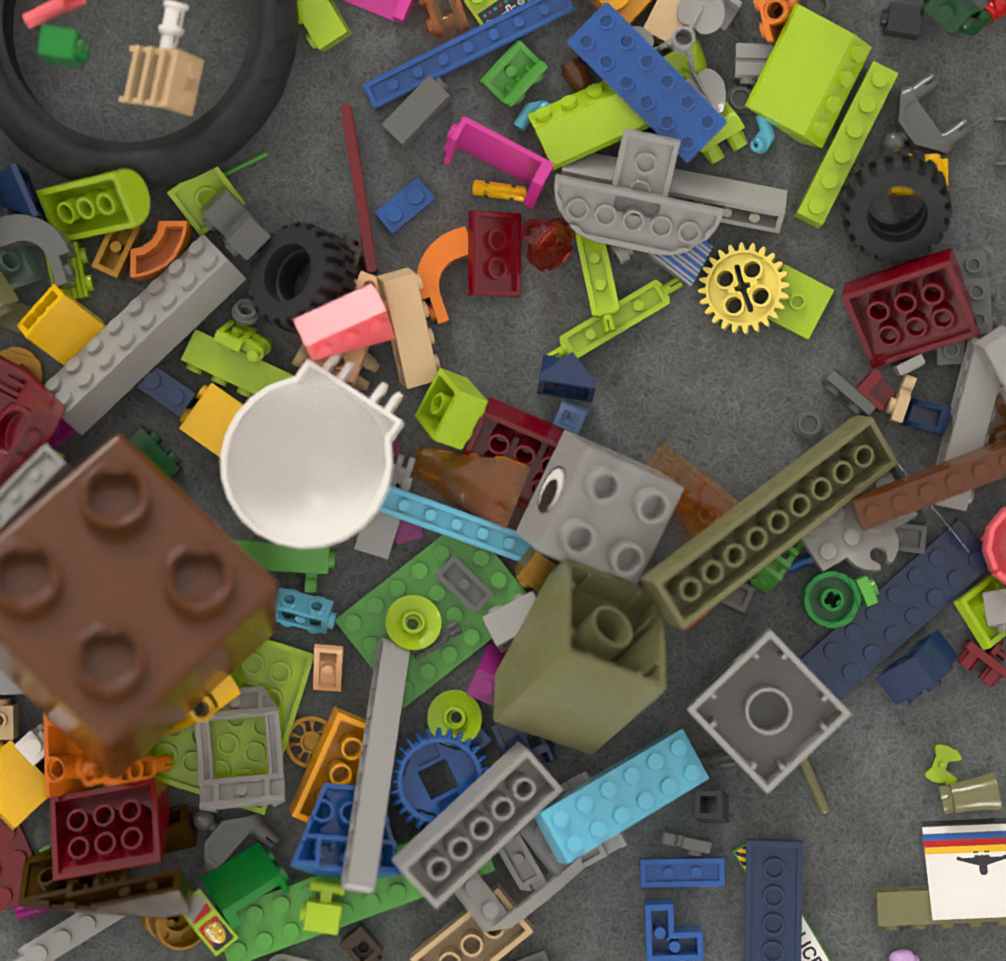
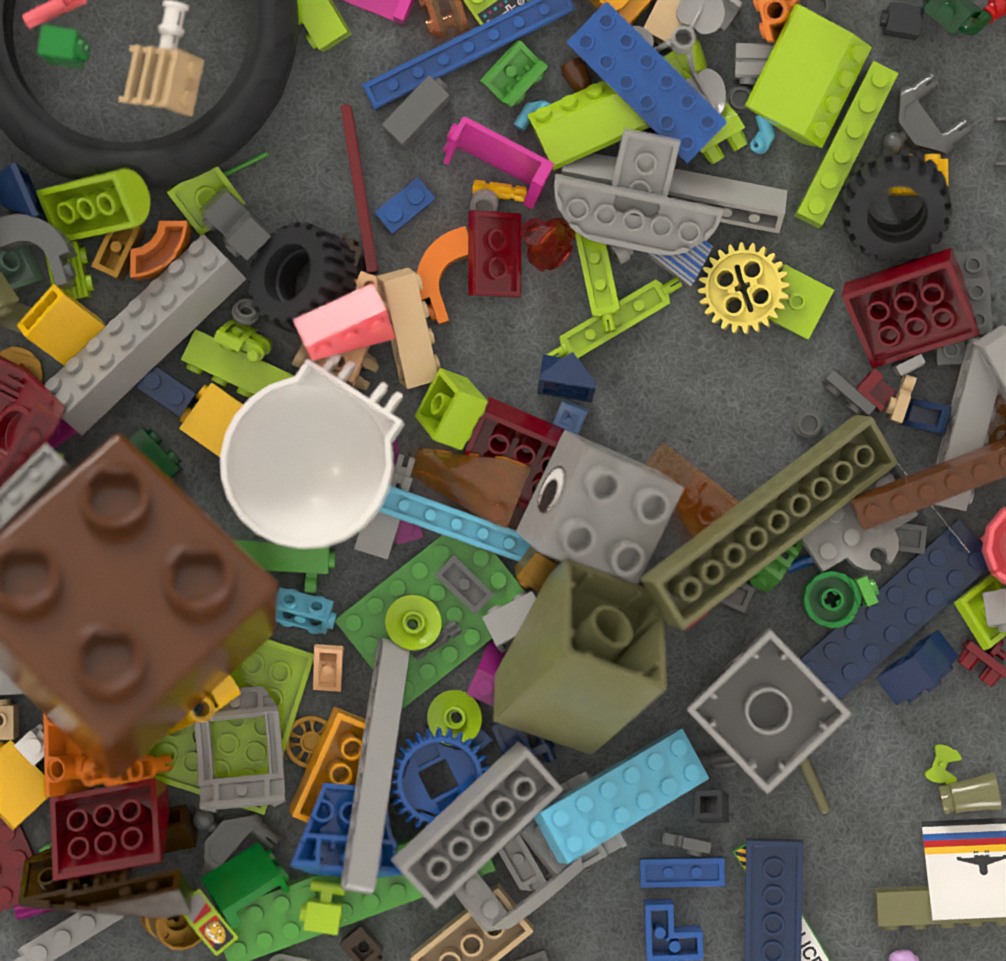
none -> light grey tile [470,189,499,212]

